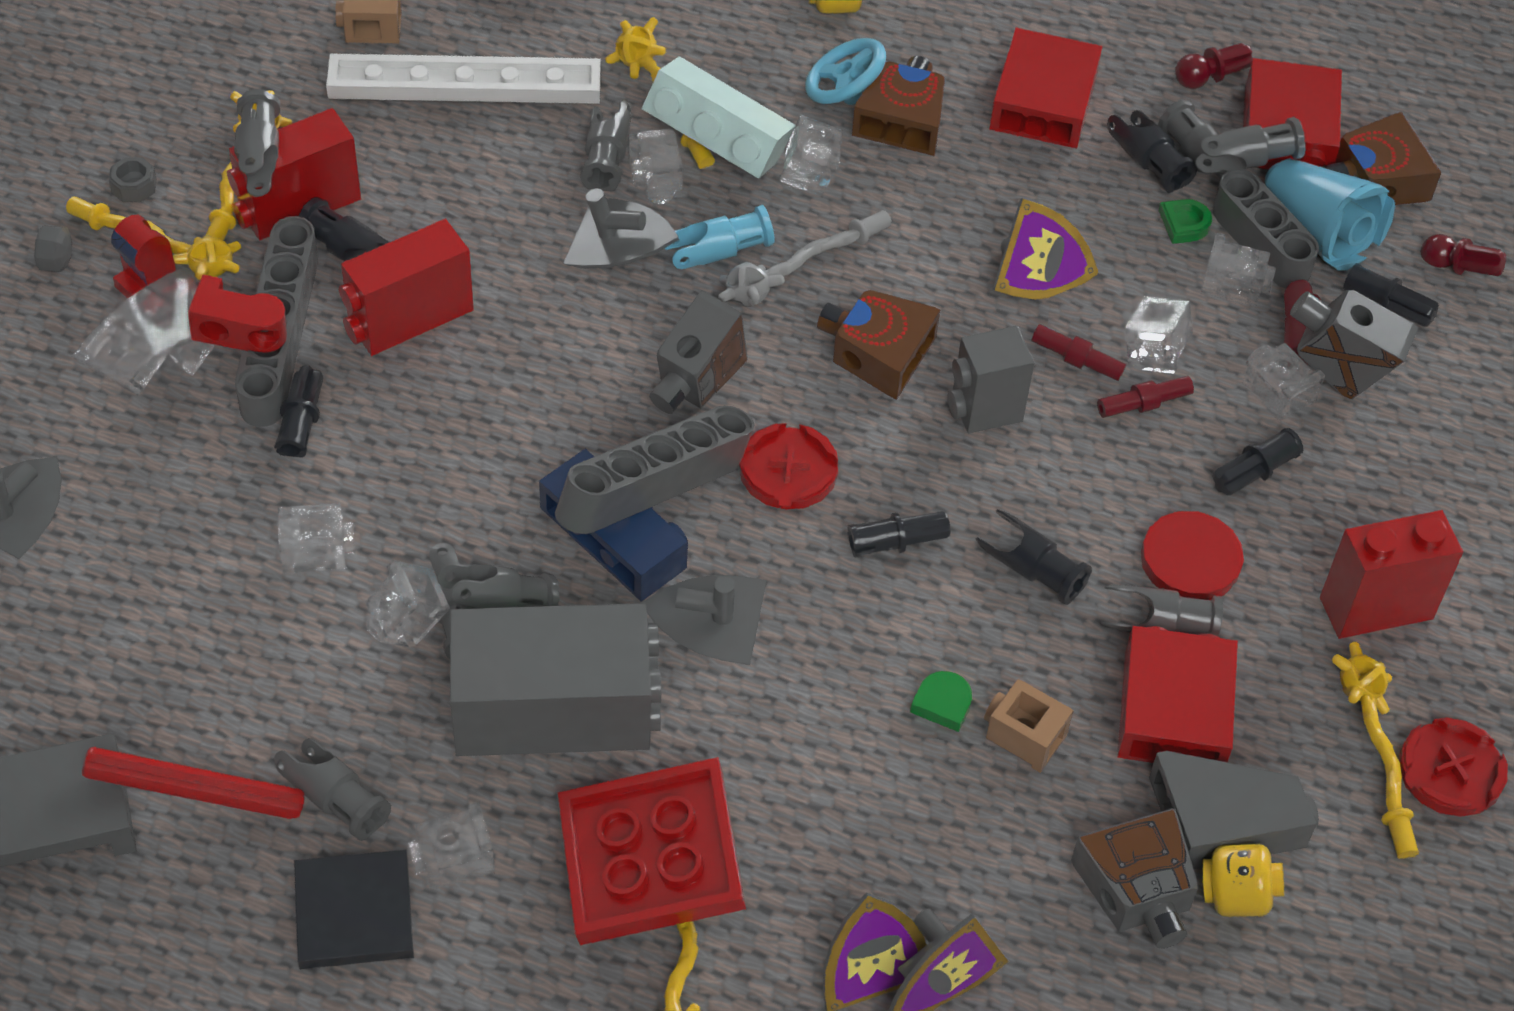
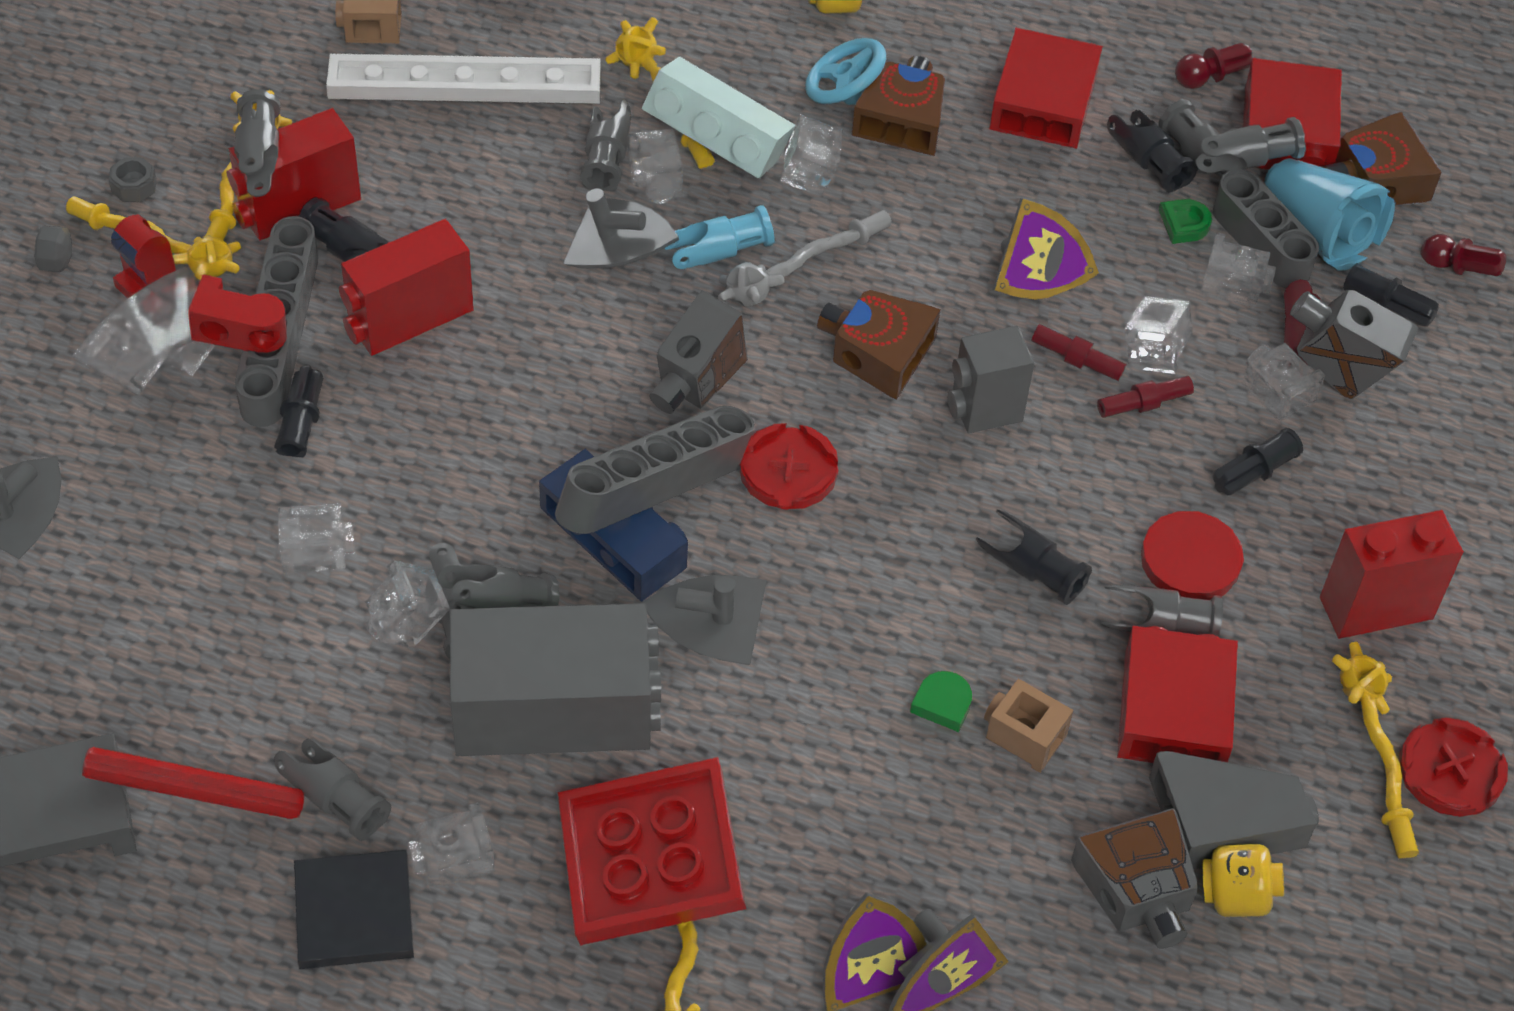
black axle [847,511,951,557] -> none

